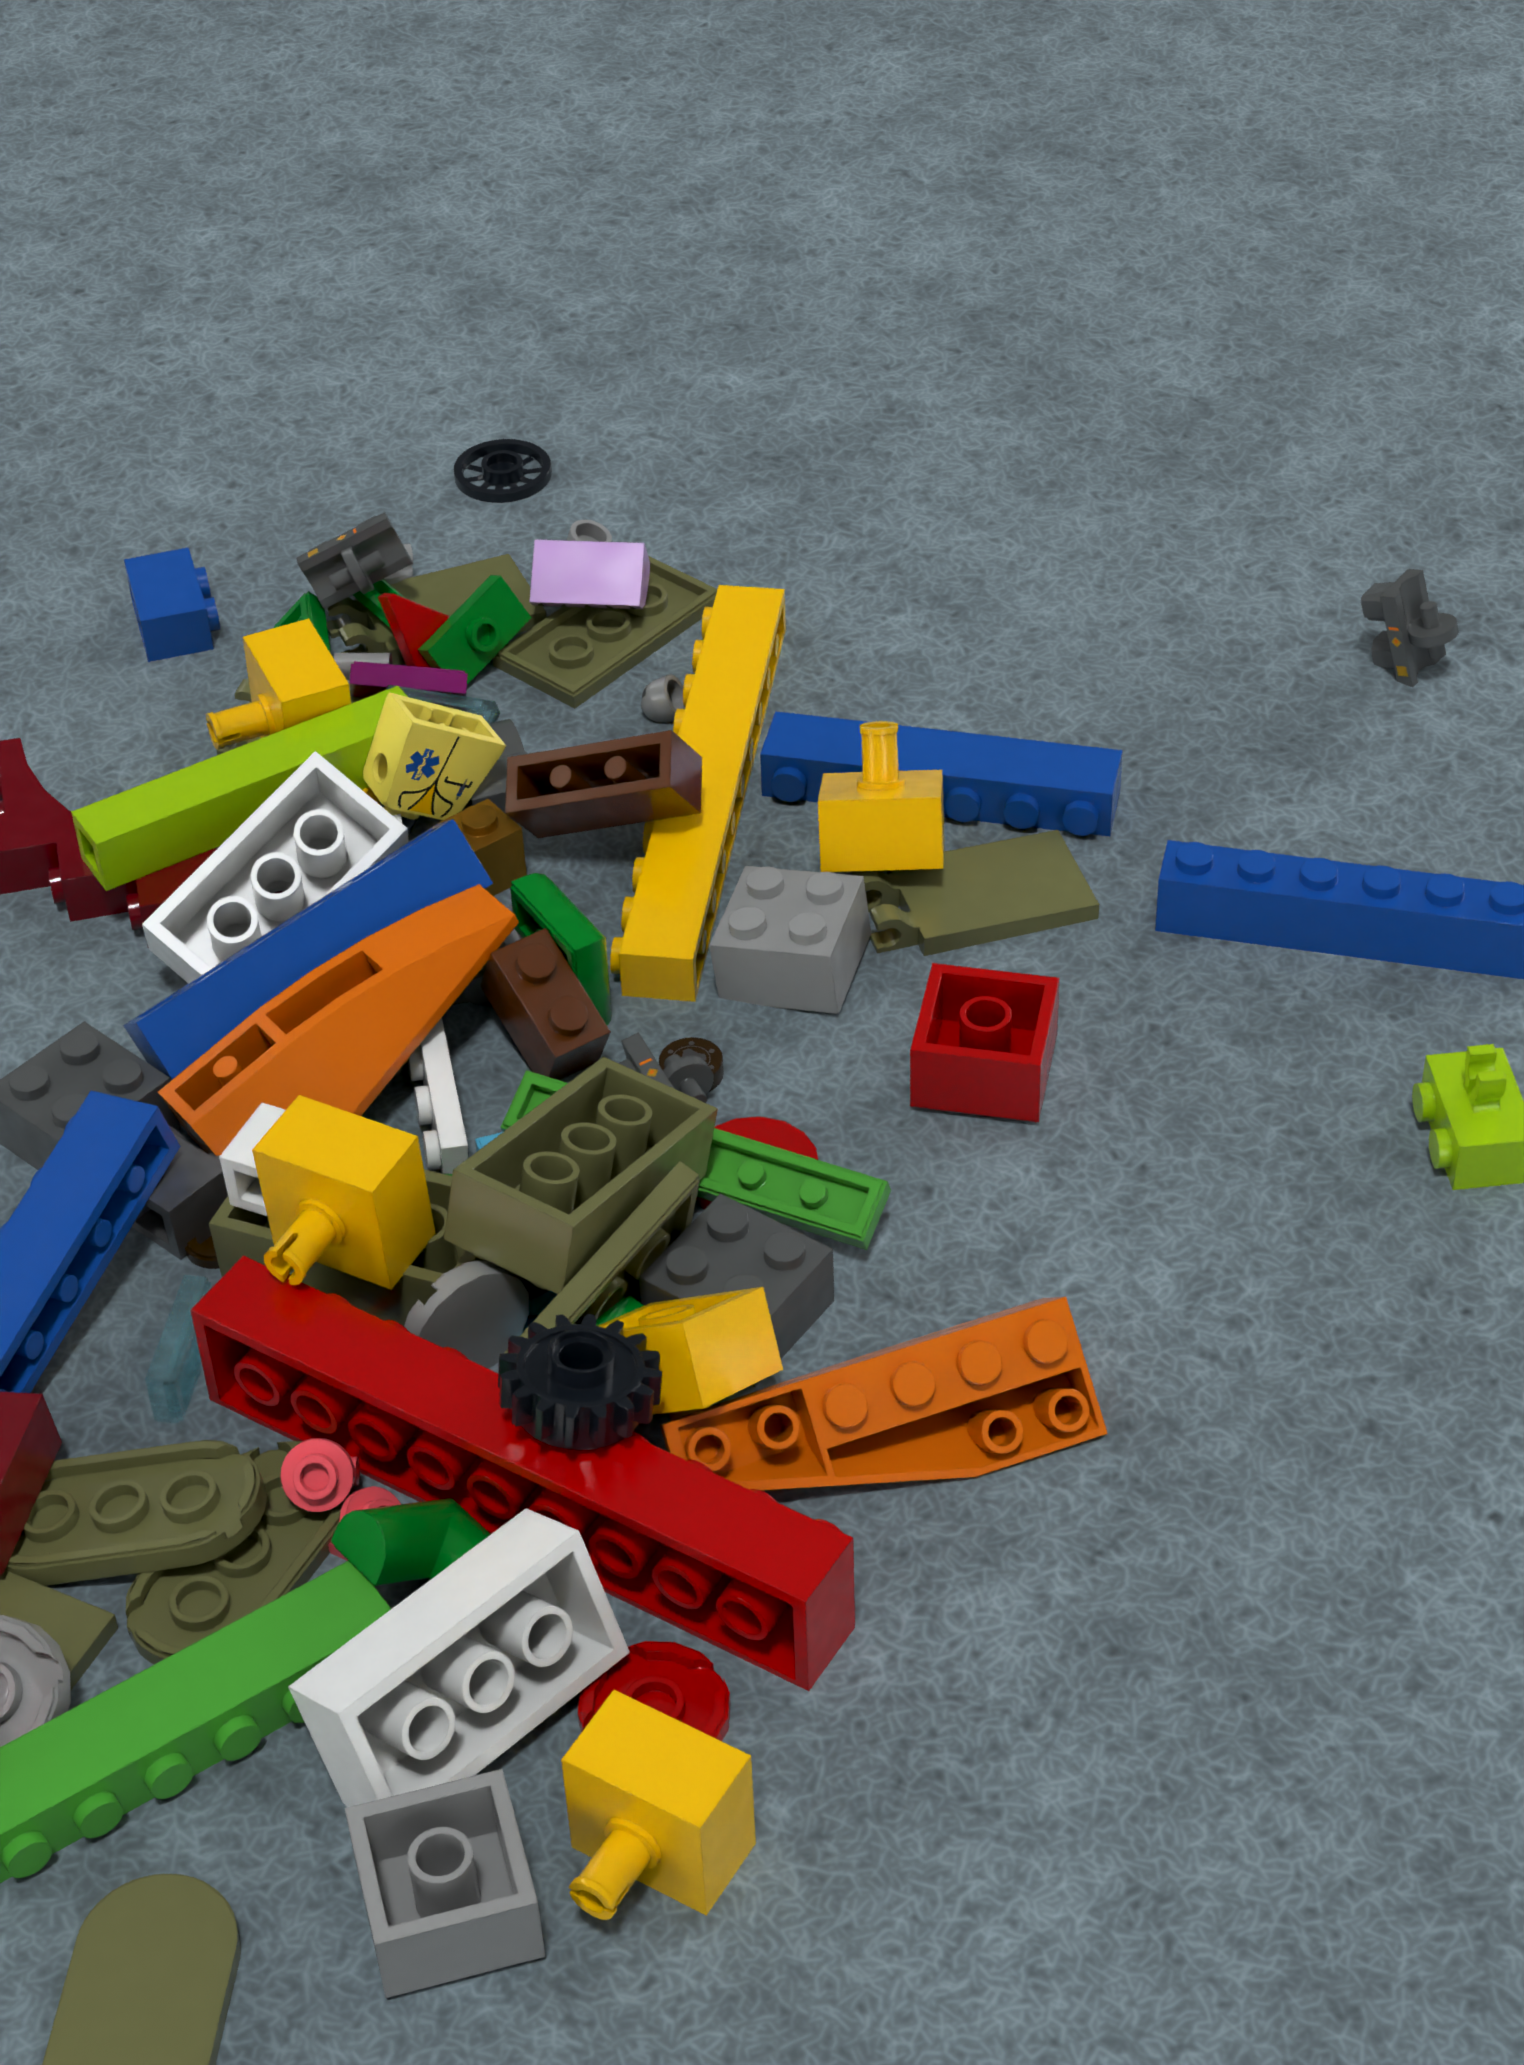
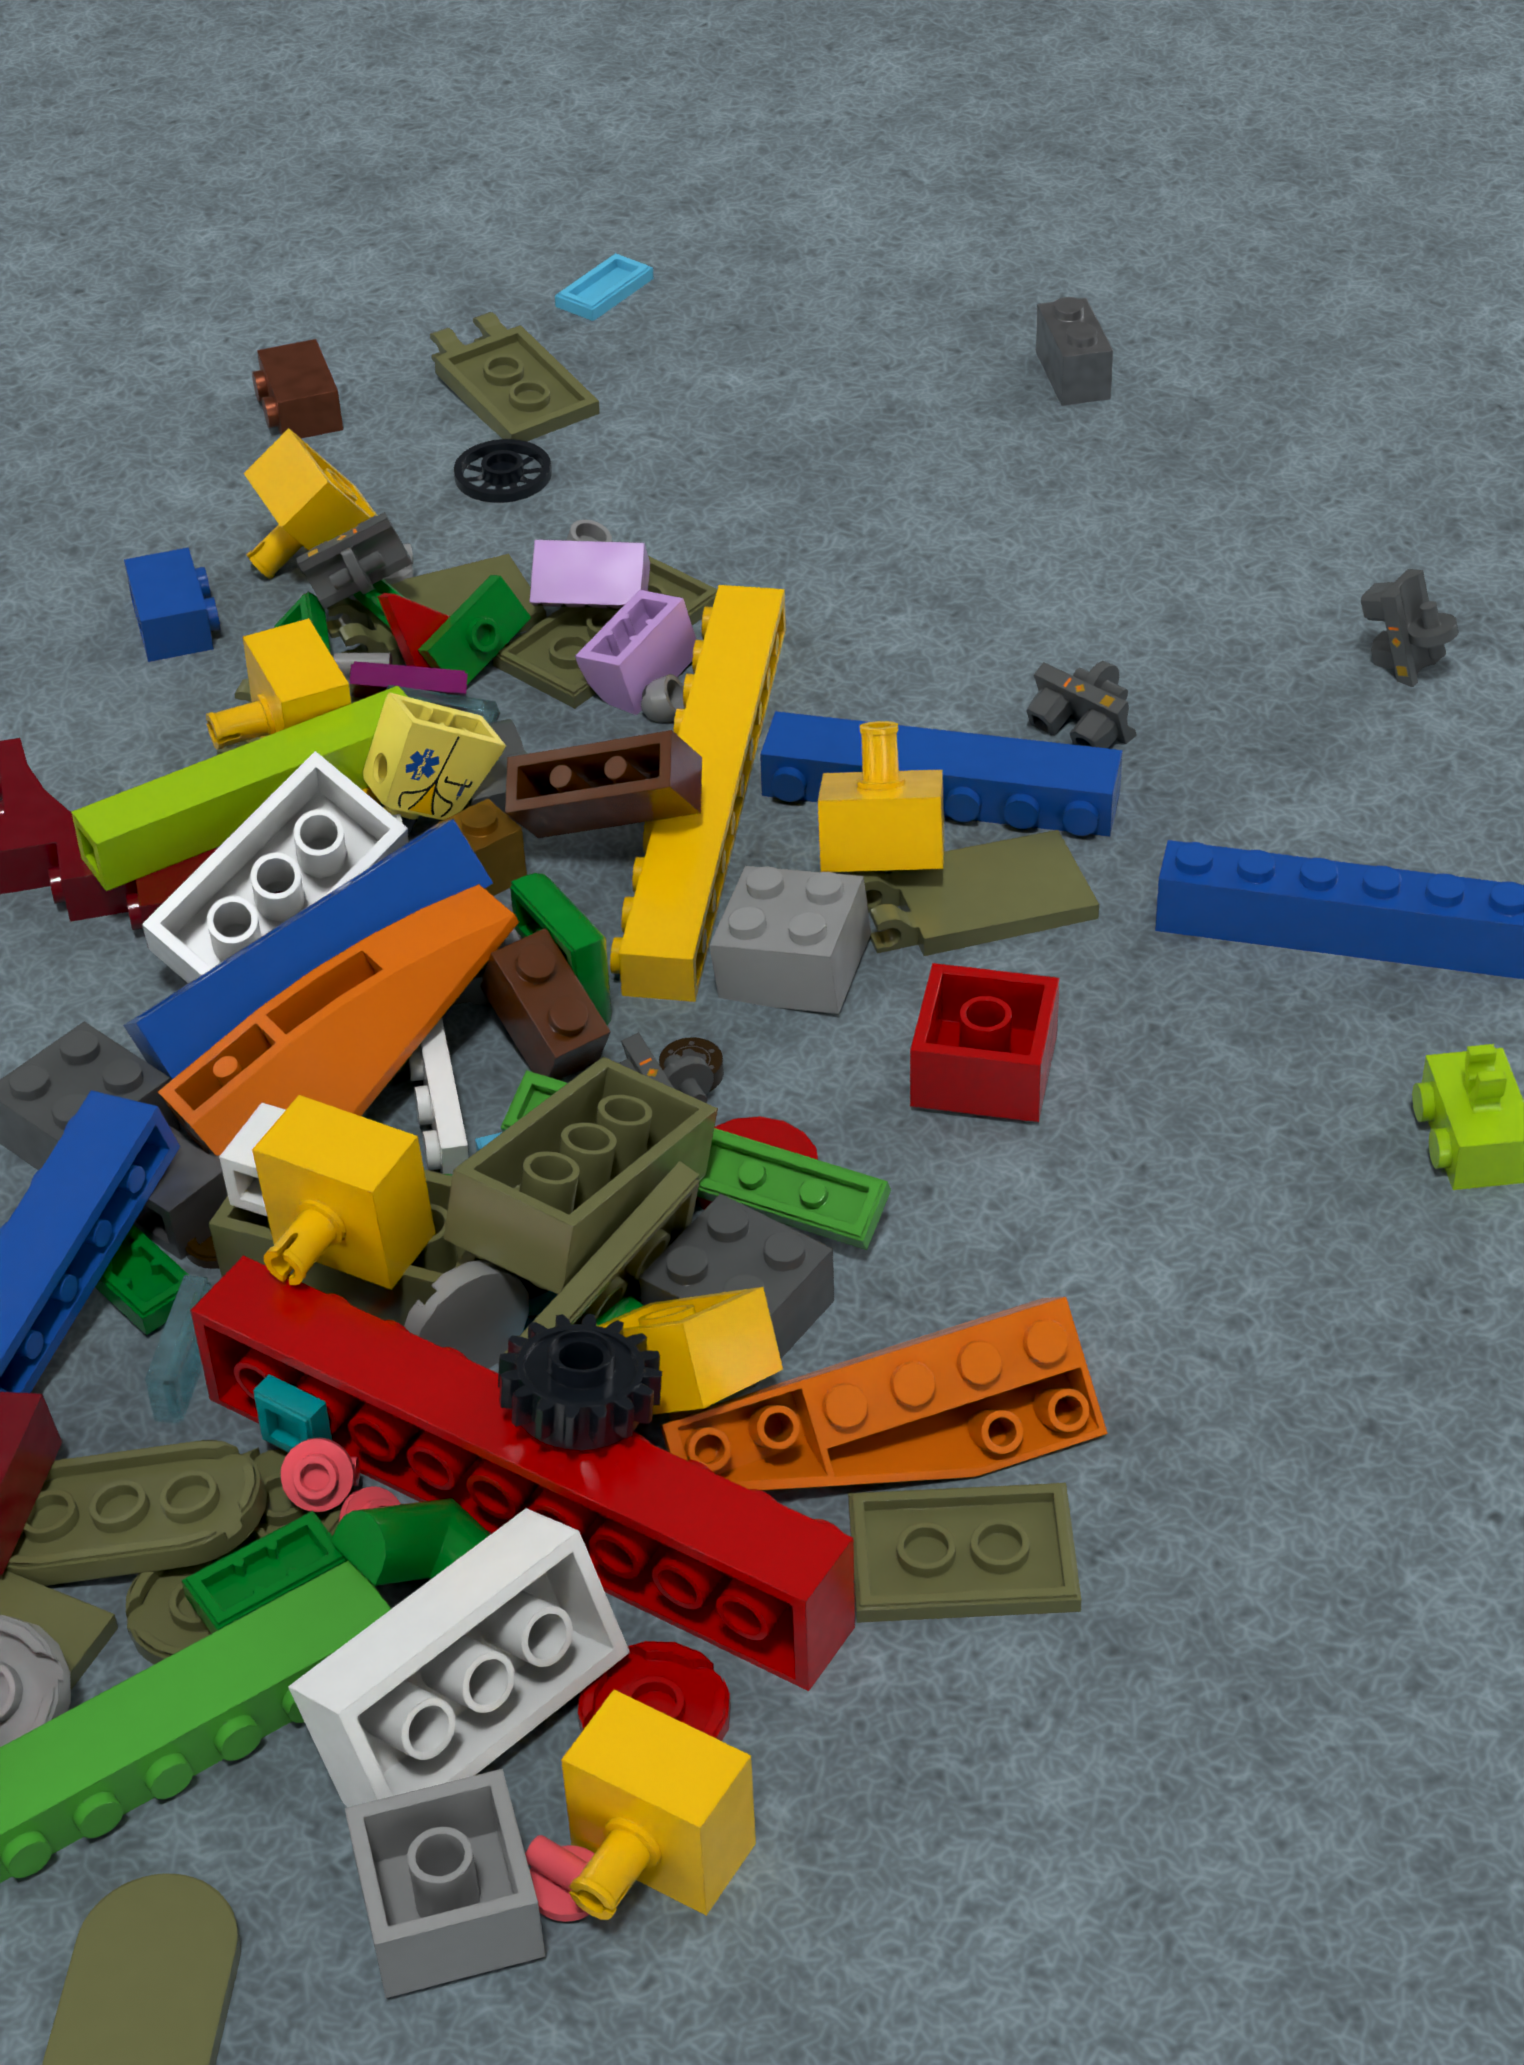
none -> green plate [95,1224,202,1335]
none -> green plate [181,1511,348,1633]
none -> yellow brick [243,428,378,579]
none -> copper brick [252,339,343,438]
none -> teal tile [253,1374,332,1452]
none -> olive tile [430,312,600,441]
none -> coral plate [525,1835,595,1922]
none -> medium azure tile [555,253,654,321]
none -> lavender brick [575,590,697,715]
none -> olive tile [848,1483,1082,1623]
none -> dark grey hips [1026,661,1137,748]
none -> flat silver brick [1036,297,1113,406]

